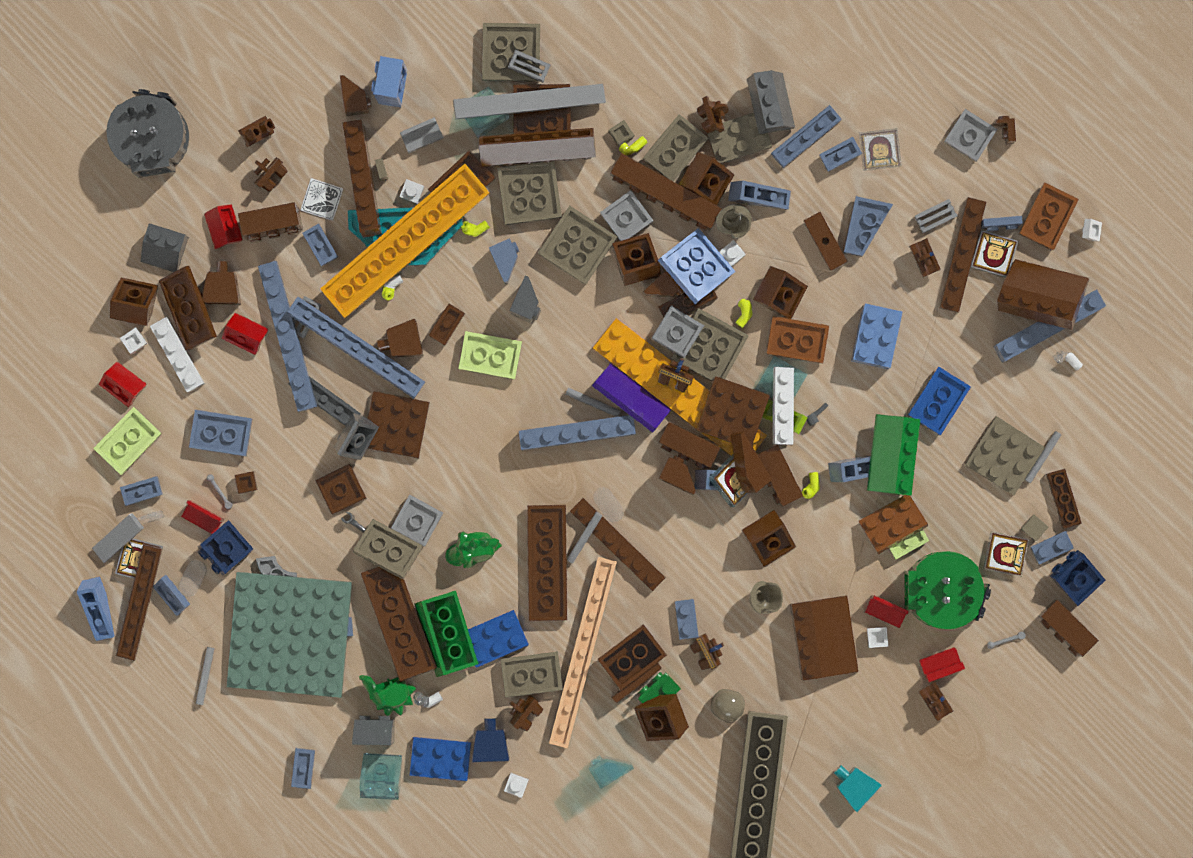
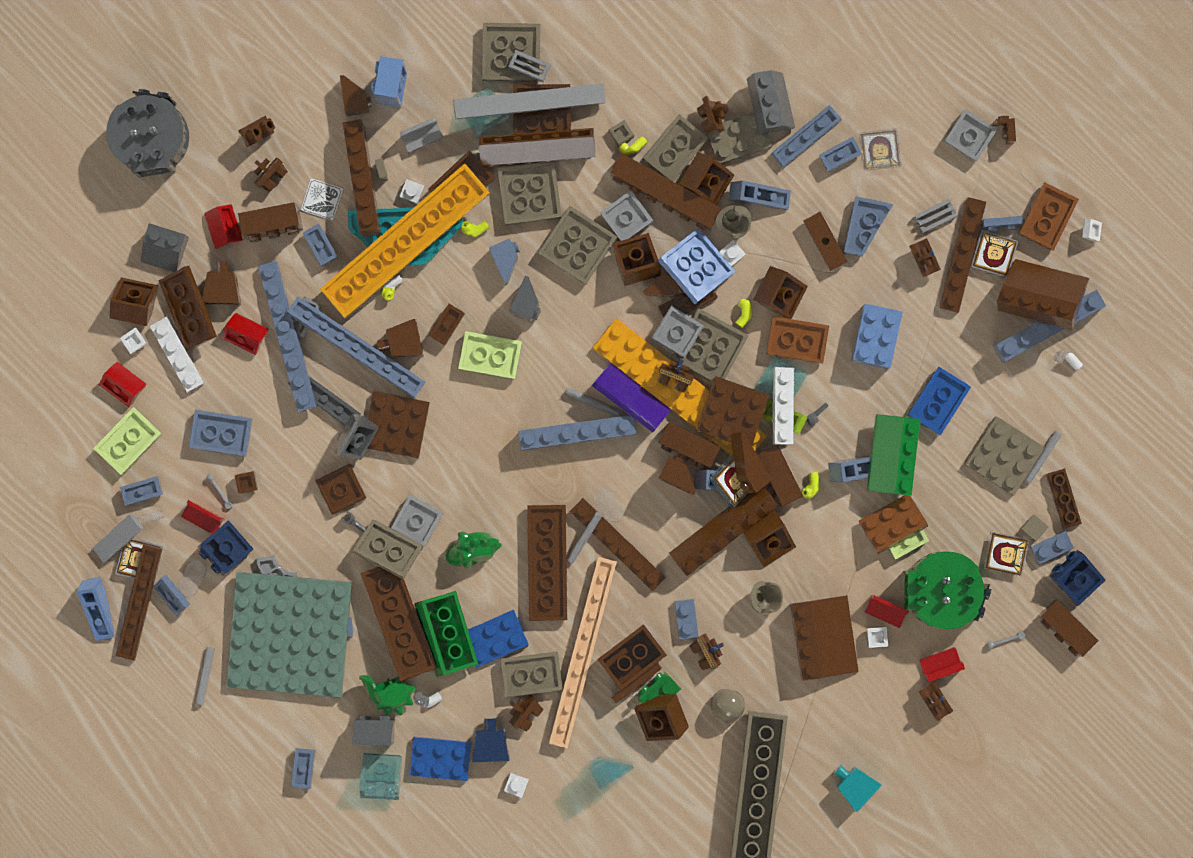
none -> reddish brown brick [669,487,778,576]

